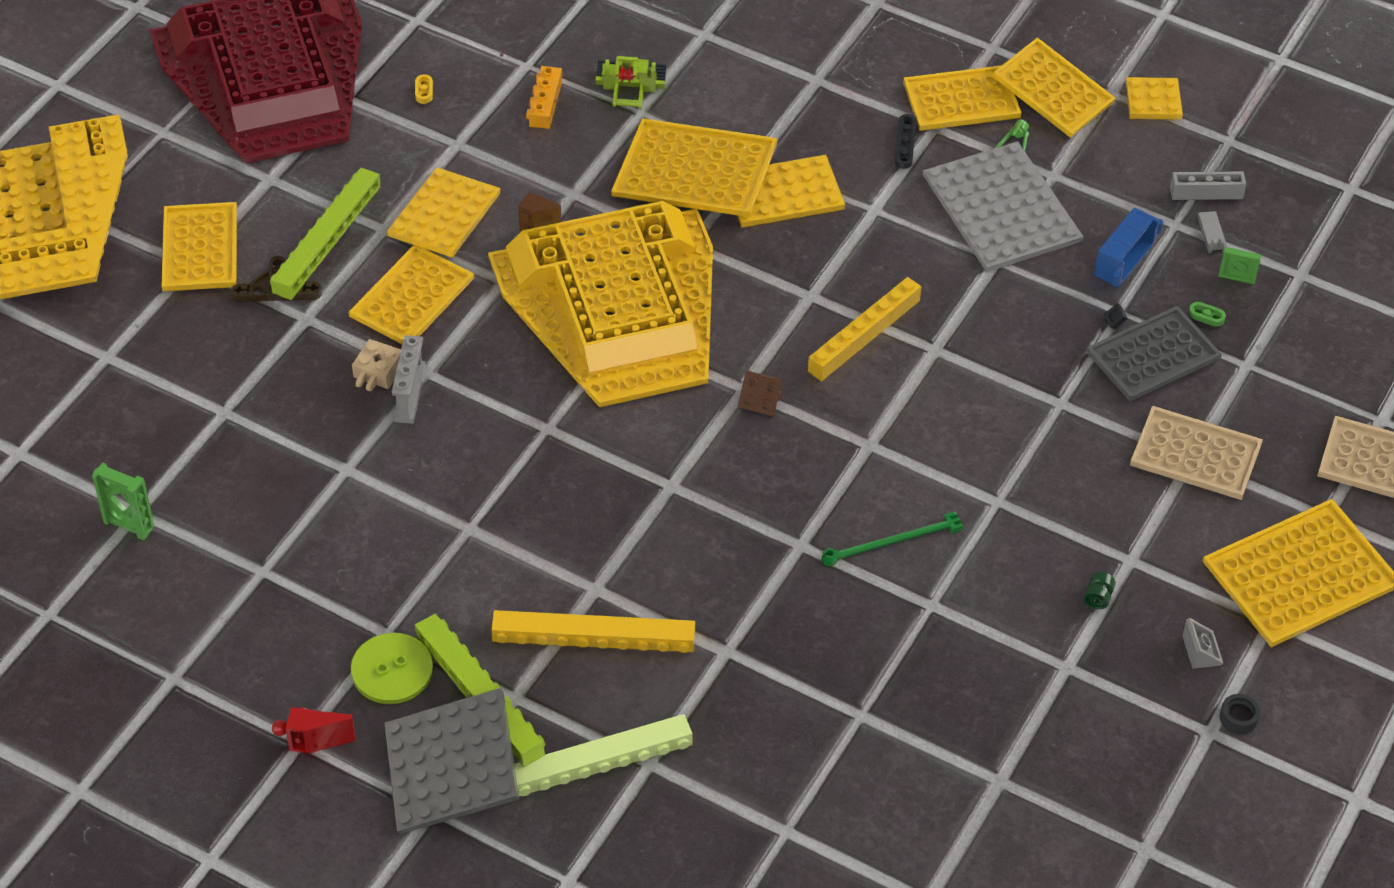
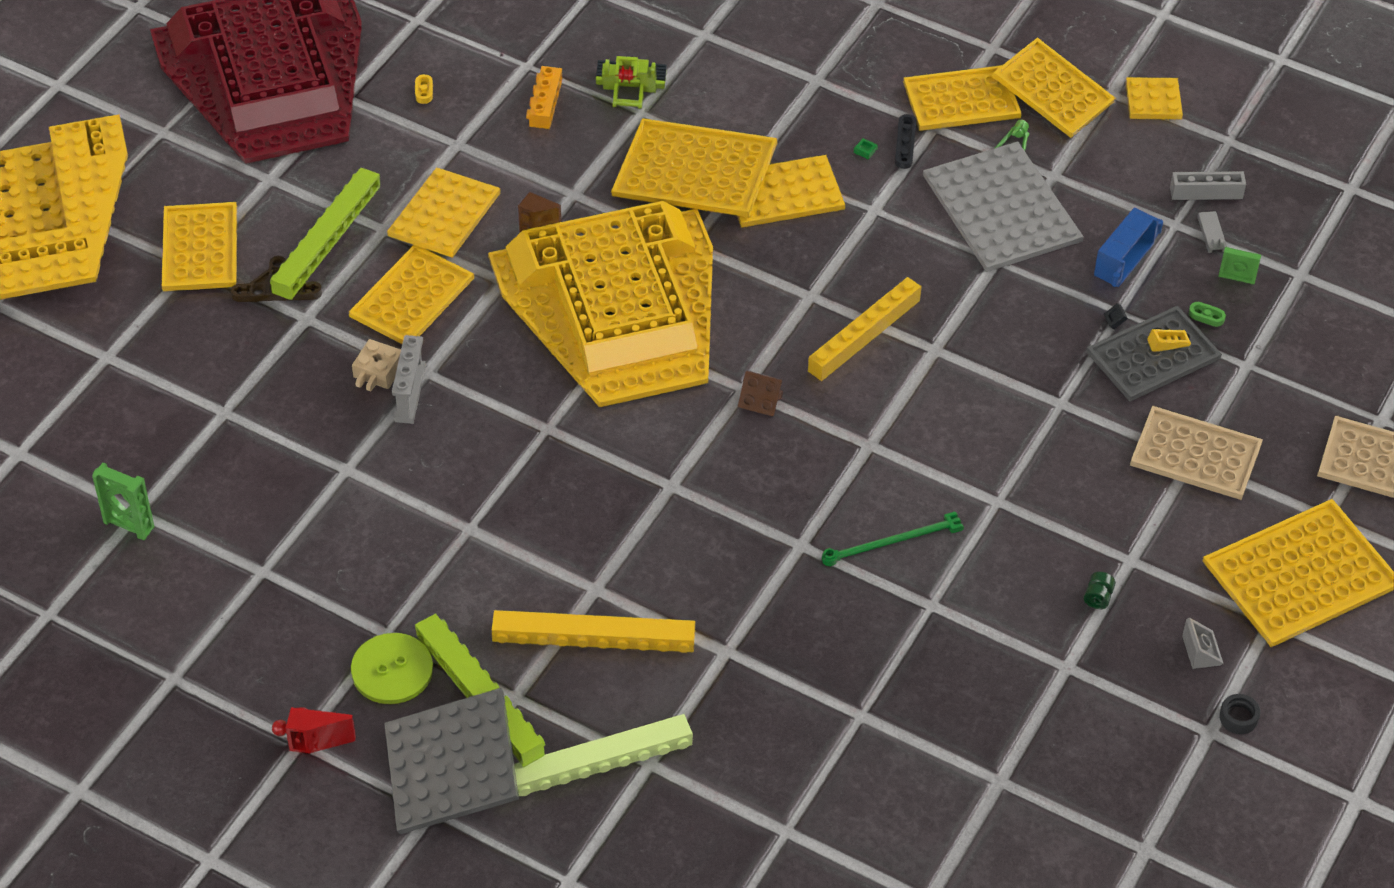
none -> green tile [853,138,878,160]
none -> yellow slope [1147,329,1191,352]

